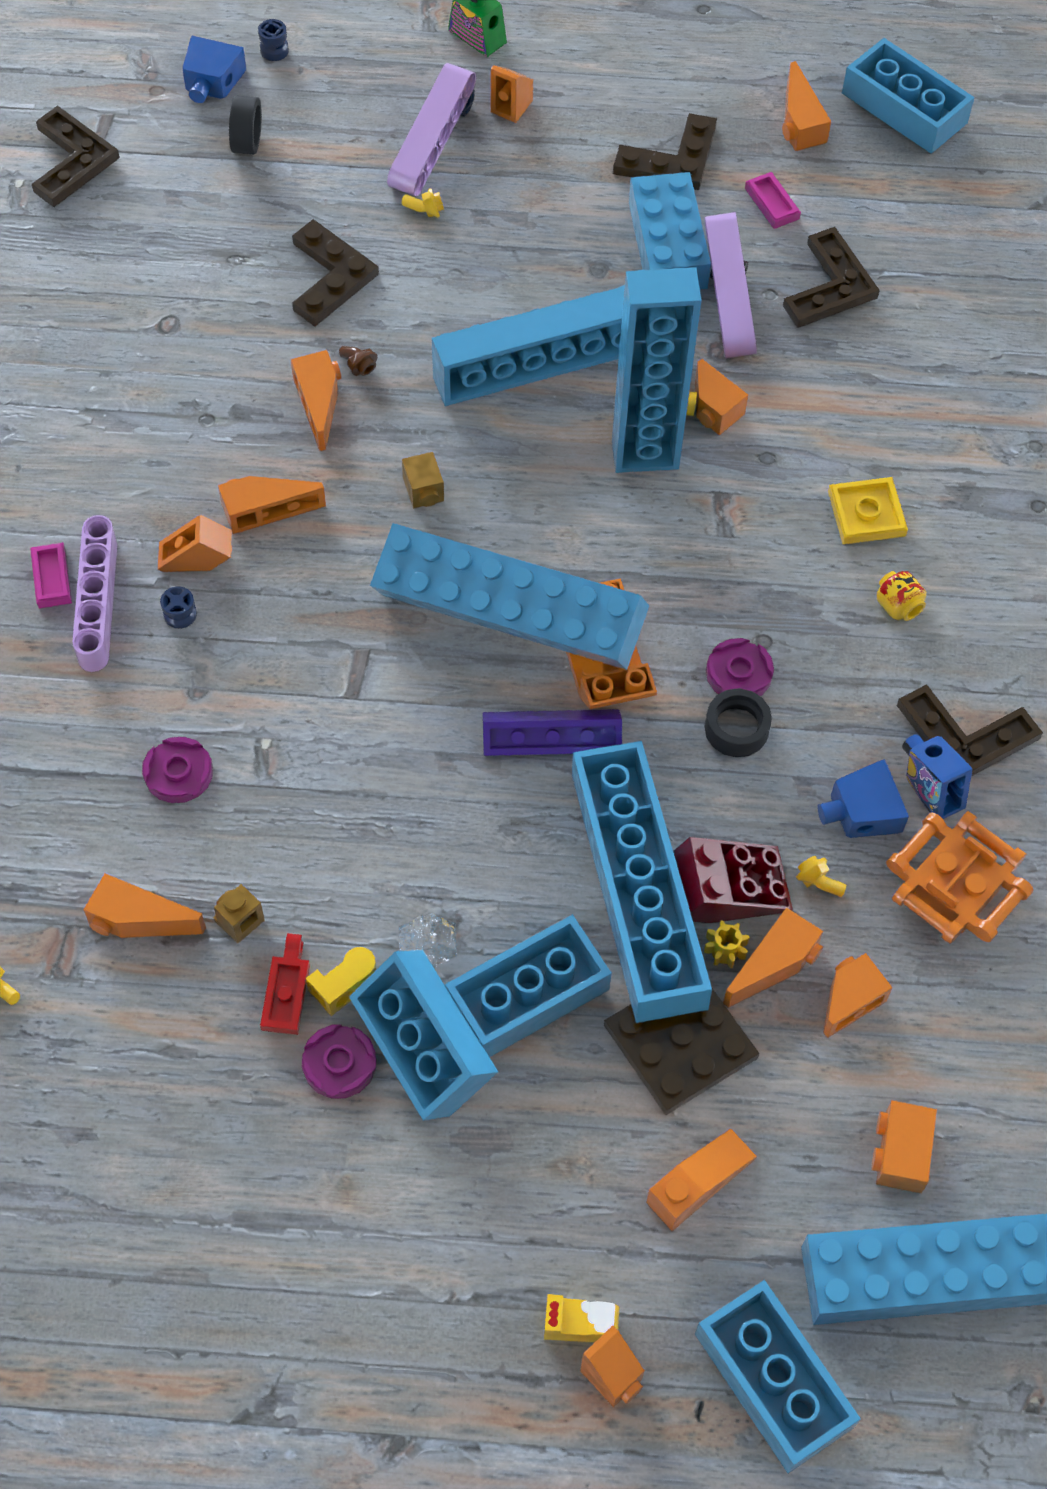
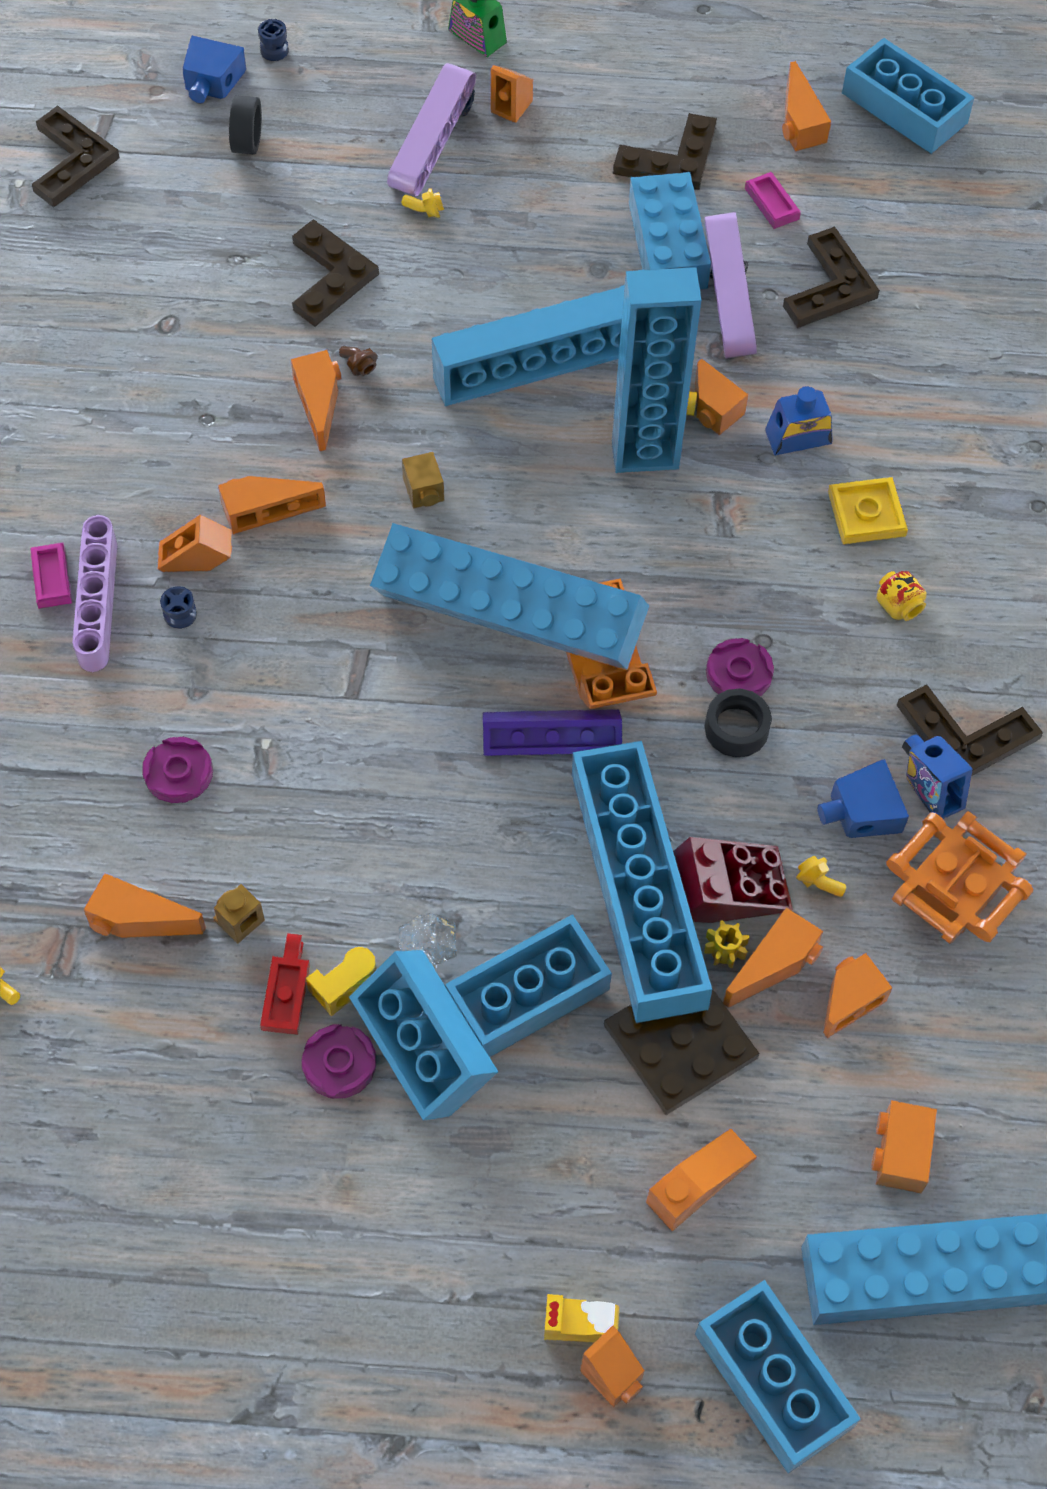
none -> blue torso [765,386,833,456]

